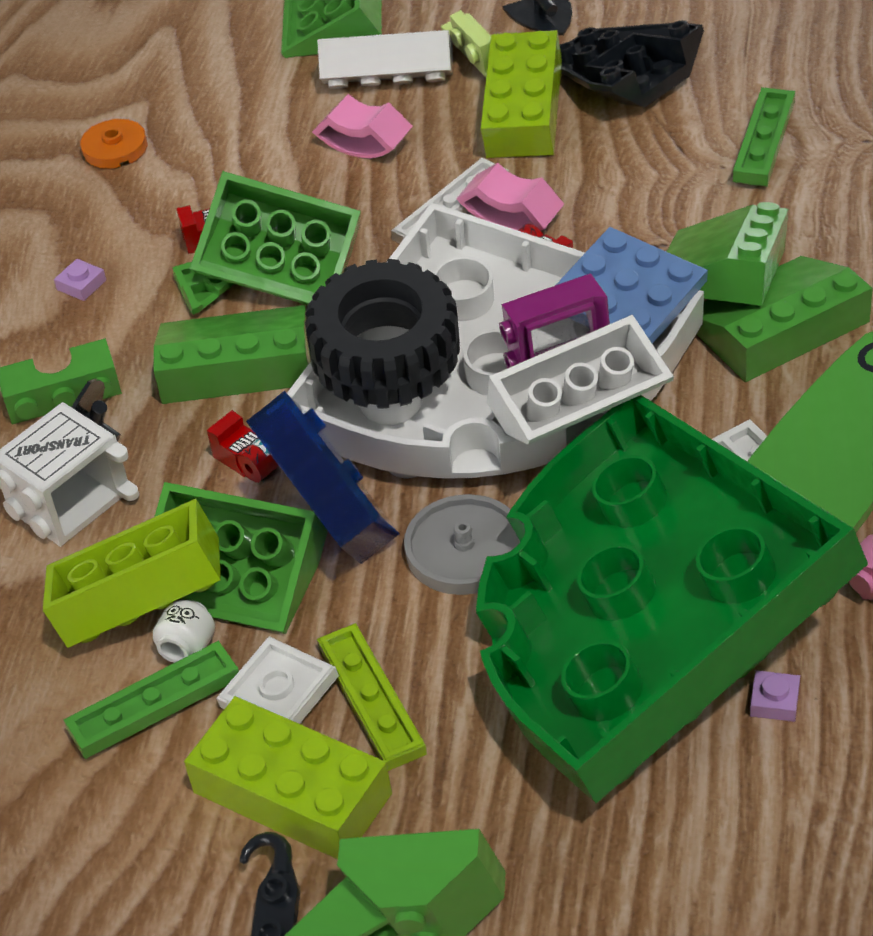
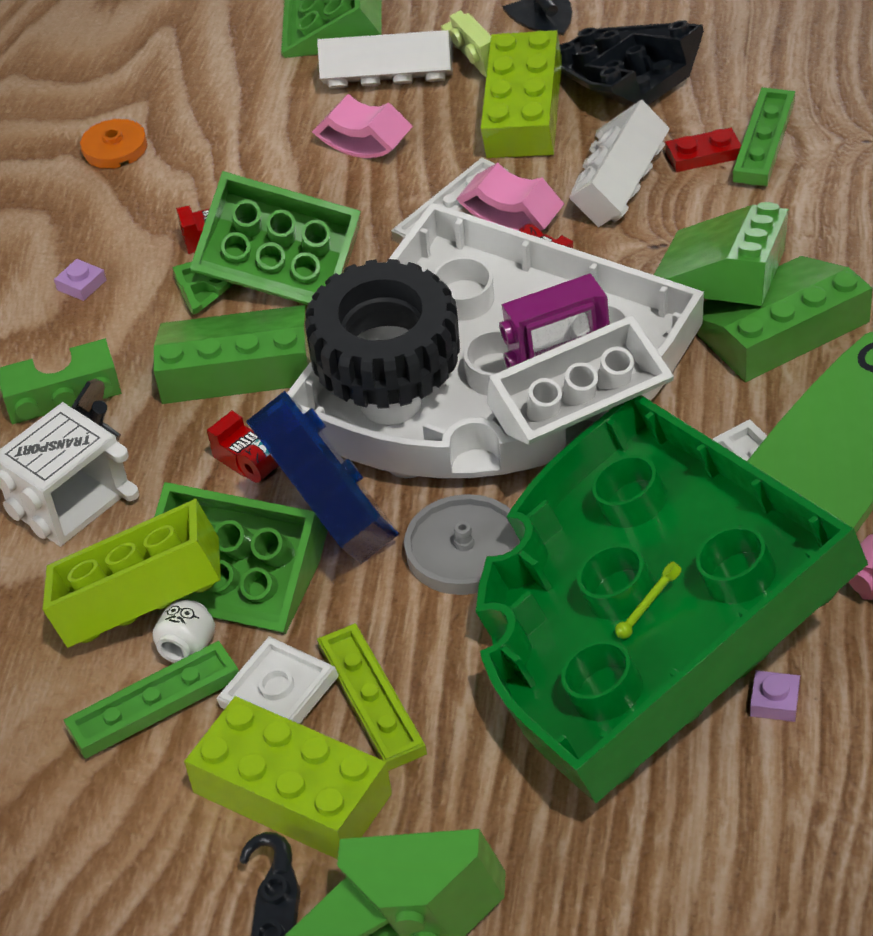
medium blue plate [556,227,708,344] -> none
none -> white wedge [569,99,670,227]
none -> lime hinge [615,562,682,639]
none -> red plate [665,127,742,173]

